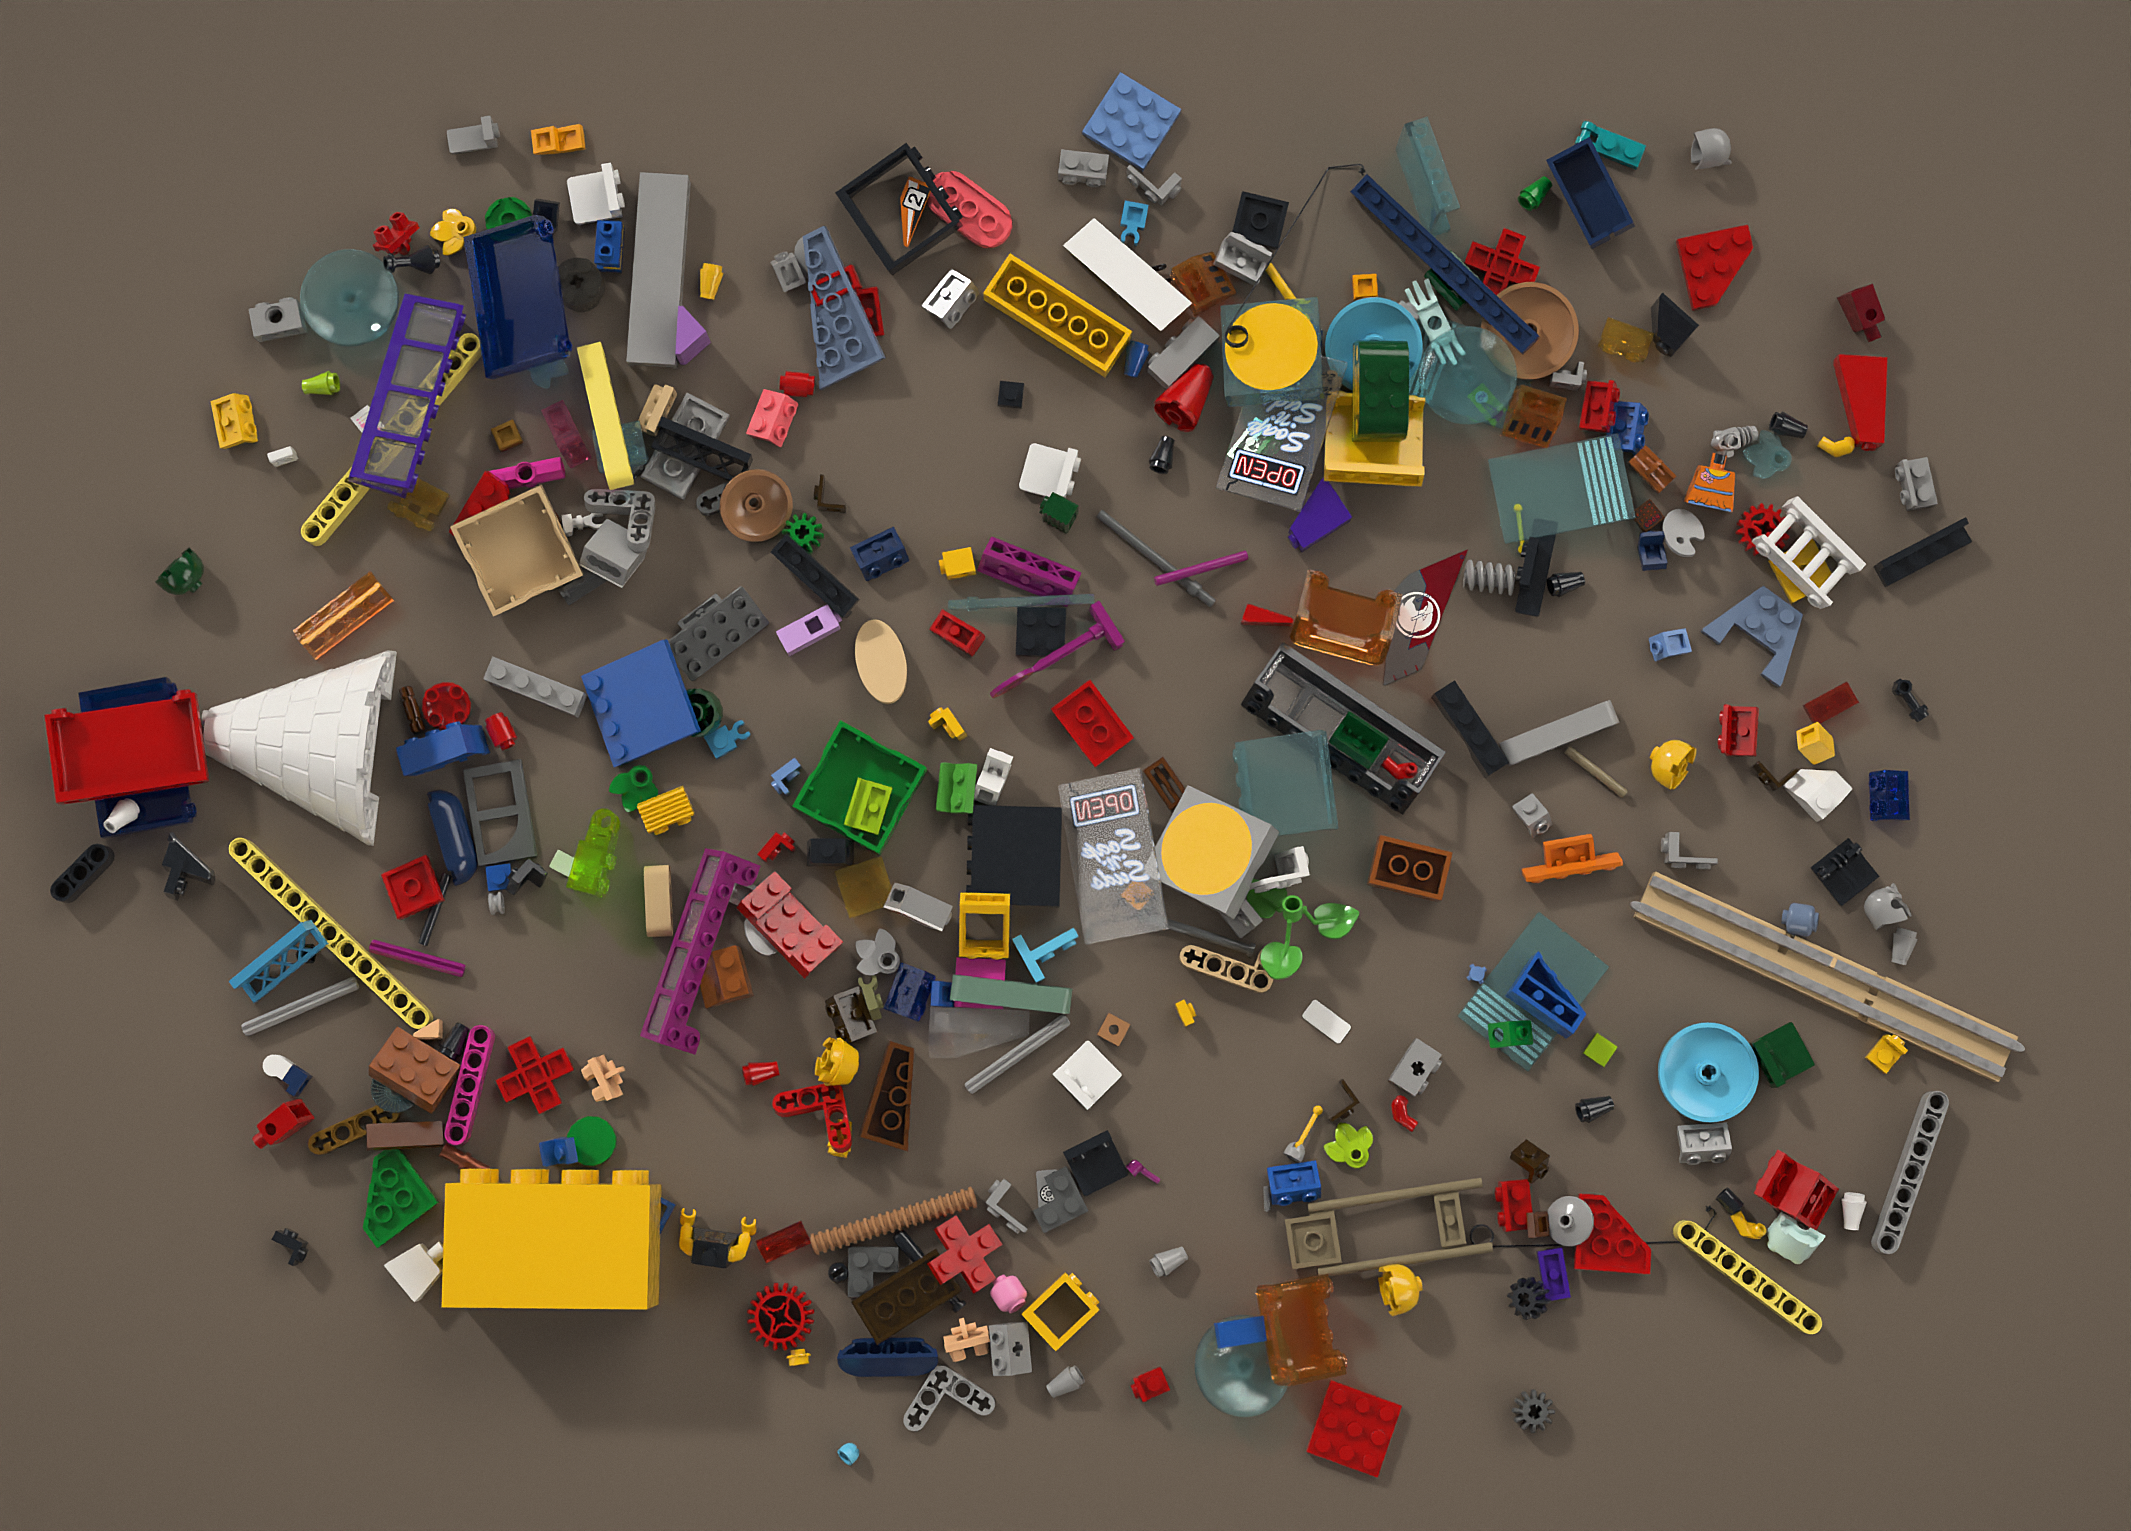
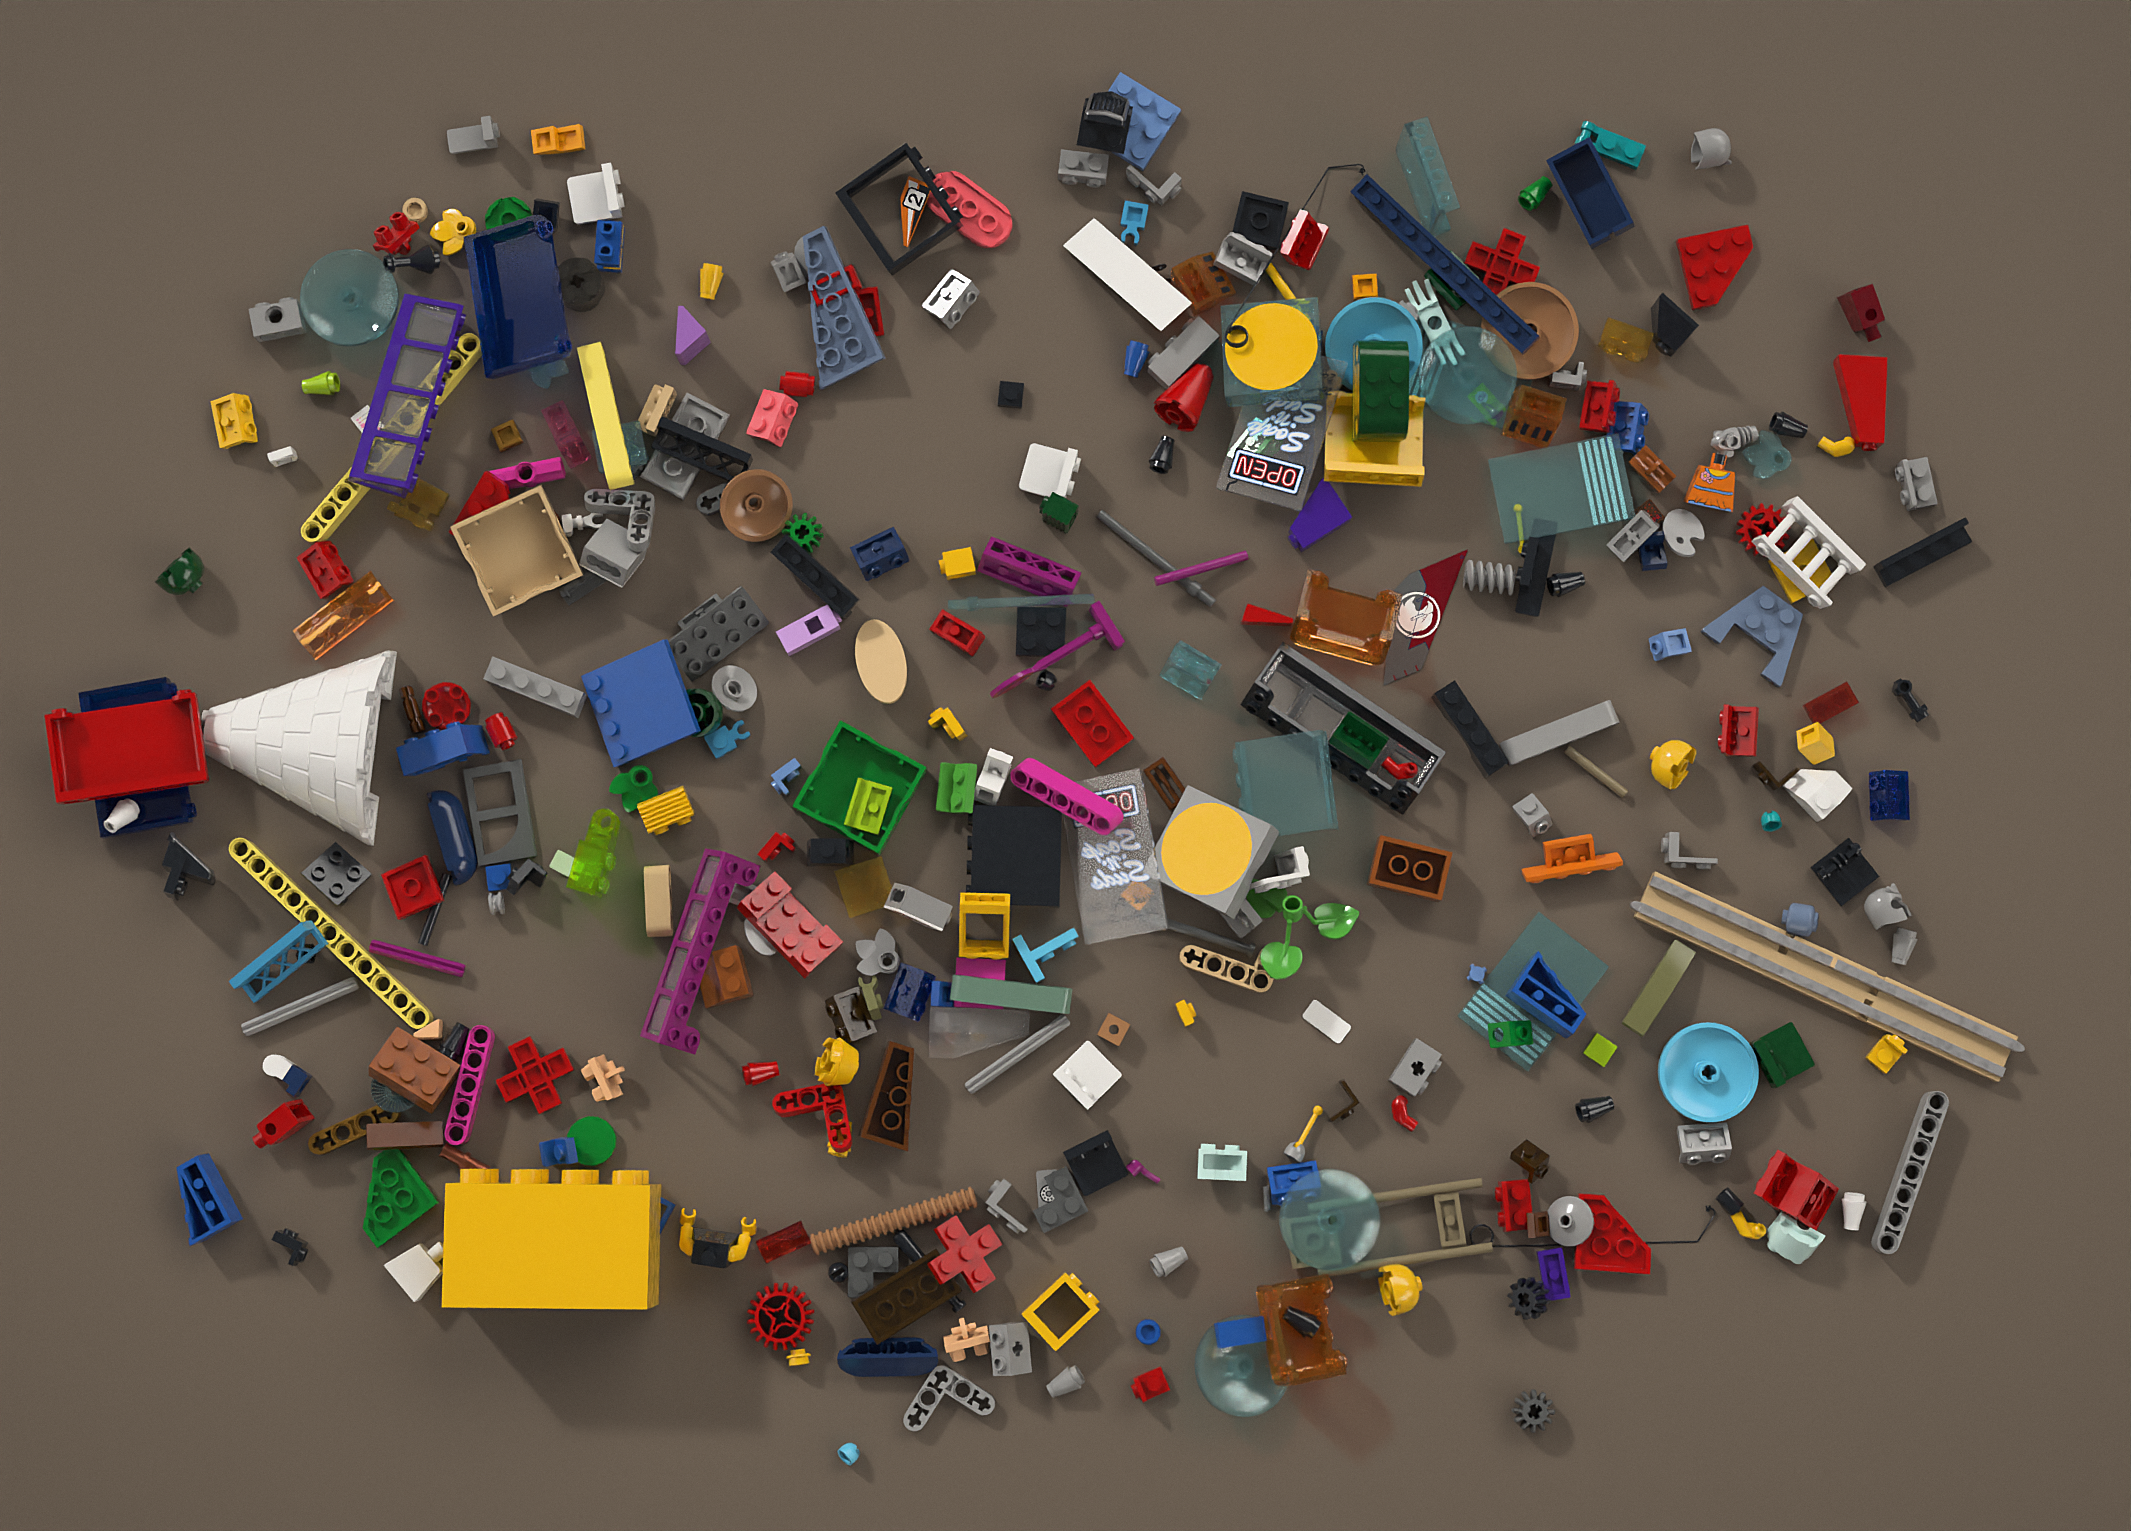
black beam [50,844,115,903] -> none
light grey tile [626,172,691,369] -> none
dark brown bracket [814,474,847,513] -> none
yellow brick [983,253,1132,378] -> none
bright pink head [990,1275,1027,1313] -> none
red plate [1306,1380,1402,1478] -> none
lime plate [1324,1122,1373,1168] -> none
light yellow beam [1673,1220,1822,1334] -> none
none -> blue wedge [176,1153,243,1246]
none -> red bracket [296,541,354,599]
none -> hinge [301,842,372,906]
none -> tan tile [402,198,428,223]
none -> light grey dish [712,665,757,712]
none -> dark pink beam [1010,758,1124,835]
none -> black hinge [1036,669,1057,691]
none -> black piece [1076,91,1133,154]
none -> blue tile [1136,1319,1161,1345]
none -> clear light blue bracket [1160,640,1222,700]
none -> light aqua cylinder [1197,1144,1247,1181]
none -> clear light blue dish [1279,1169,1380,1270]
none -> red bracket [1280,210,1329,270]
none -> black cone [1282,1305,1321,1339]
none -> light grey hinge [1607,510,1659,562]
none -> olive slope [1621,939,1696,1037]
none -> teal hinge [1761,810,1782,832]

